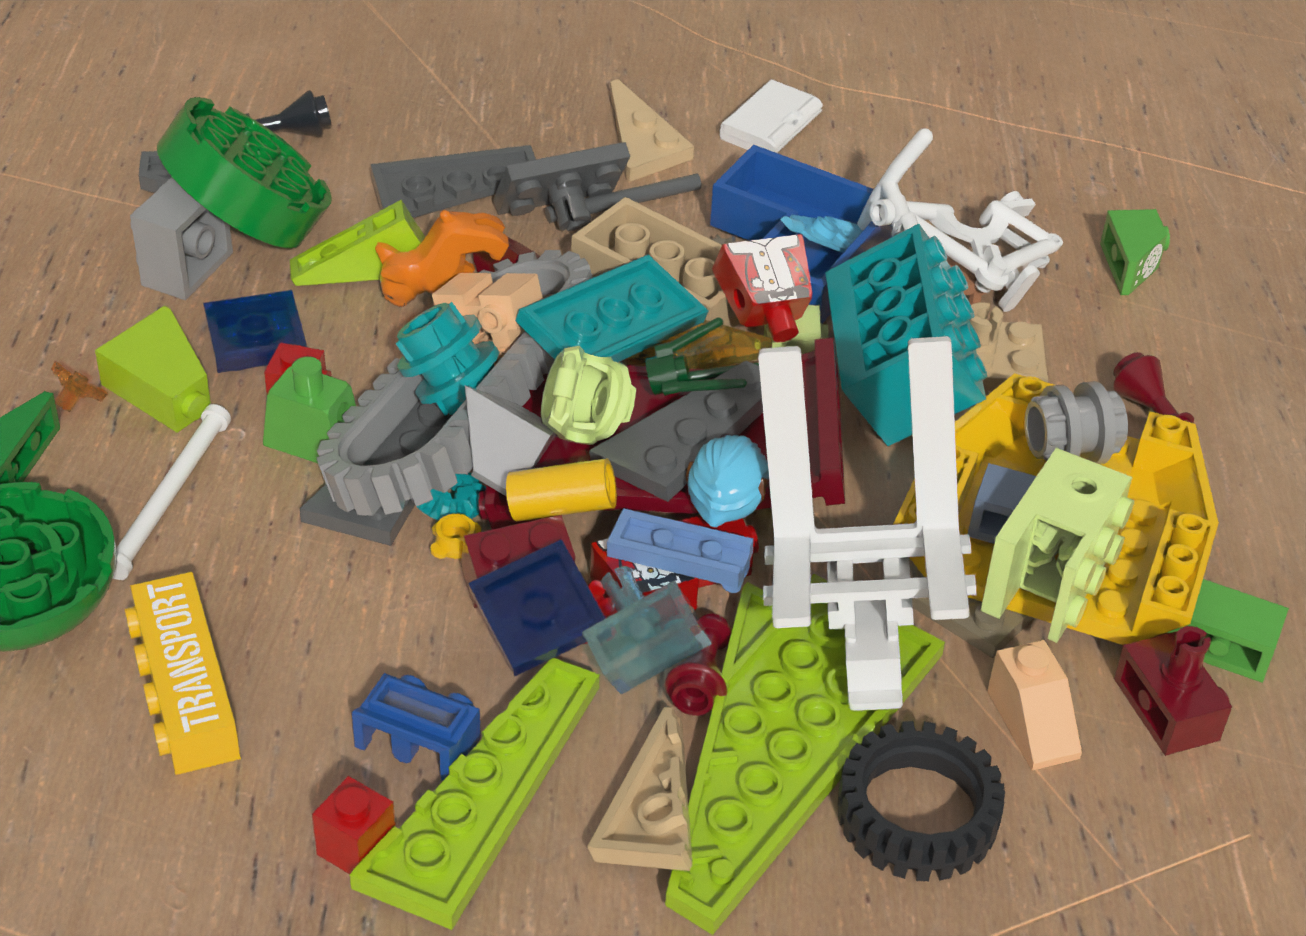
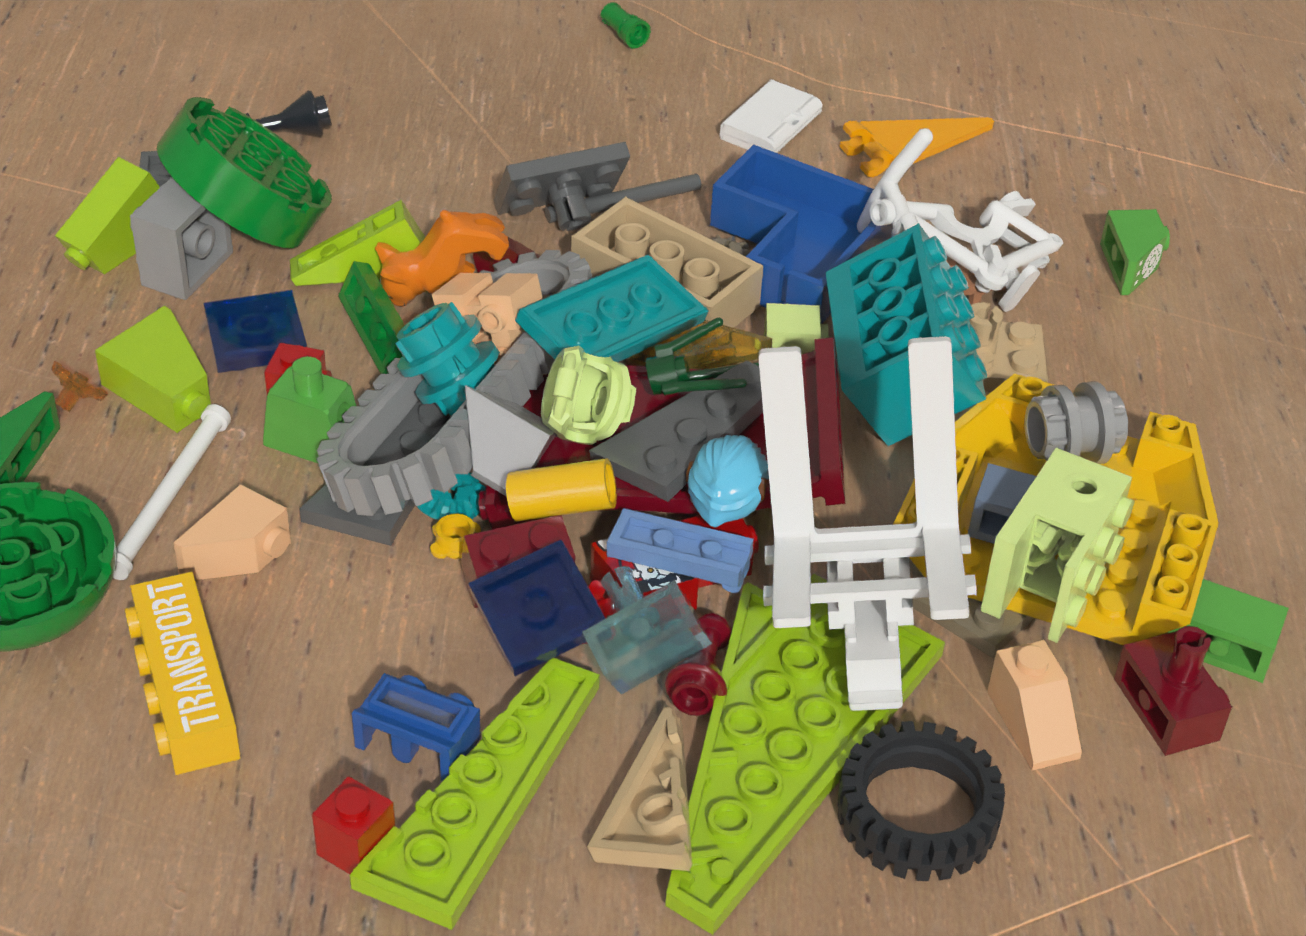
dark grey wing [371,145,536,218] -> none
tan wing [610,79,694,182] -> none
torso [712,234,812,343] -> none
medium azure piece [780,215,863,253] -> none
dark red piece [1113,352,1194,423] -> none
none -> lime slope [55,157,160,275]
none -> light nougat slope [173,484,291,581]
none -> green plate [338,261,405,374]
none -> green pin [600,2,651,49]
none -> light orange flag [839,117,994,177]

